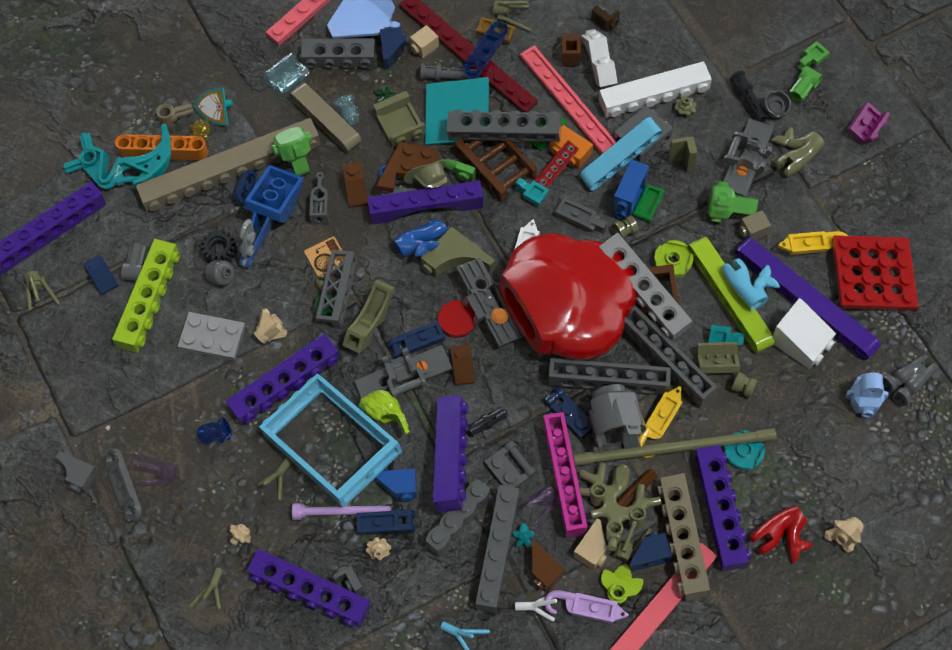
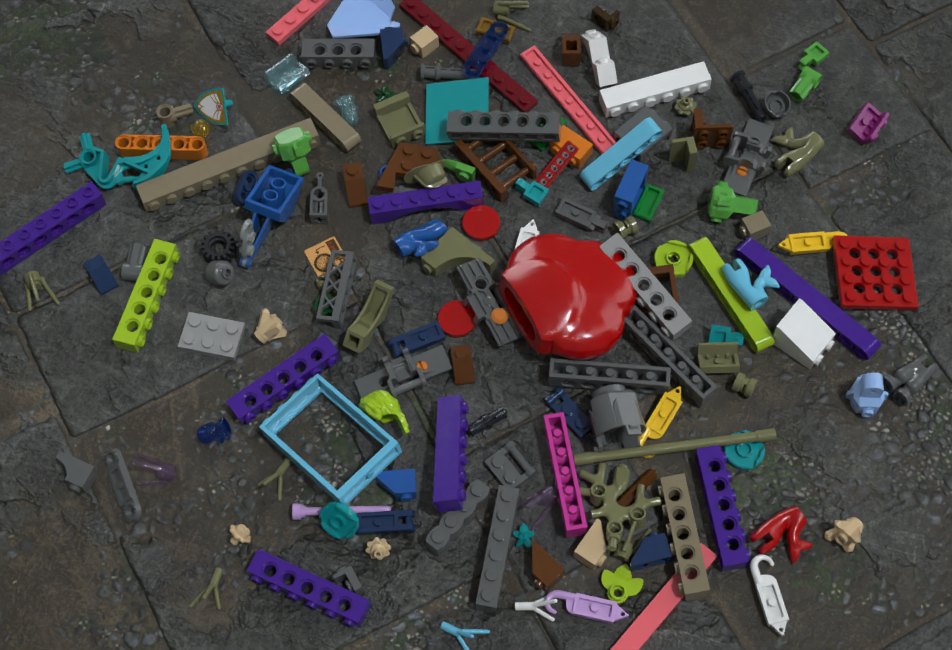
none -> teal tile [319,501,359,539]
none -> red tile [462,205,500,241]
none -> reddish brown bracket [690,108,733,149]
none -> white plate [750,554,789,637]

